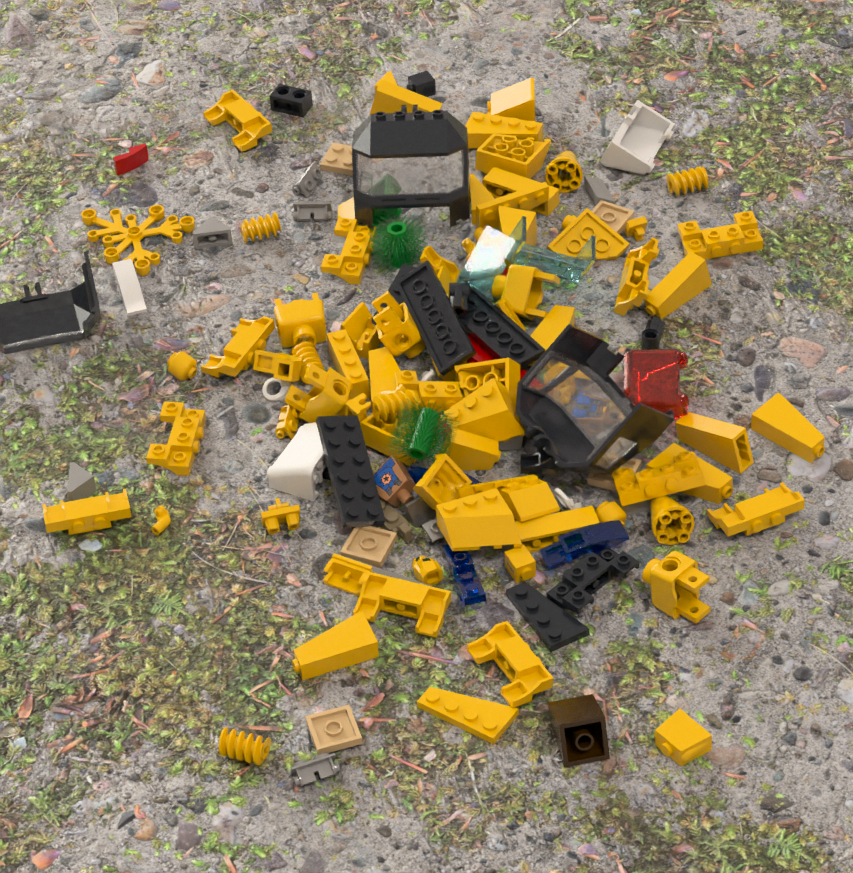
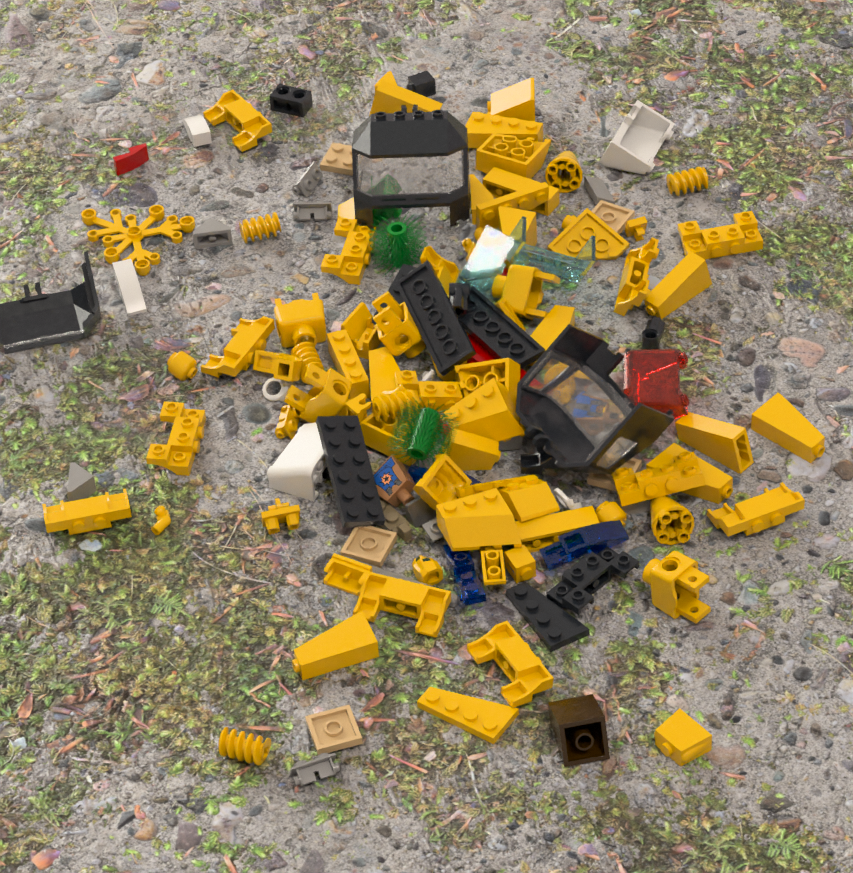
none -> white slope [183,115,212,147]
none -> yellow slope [480,546,506,586]

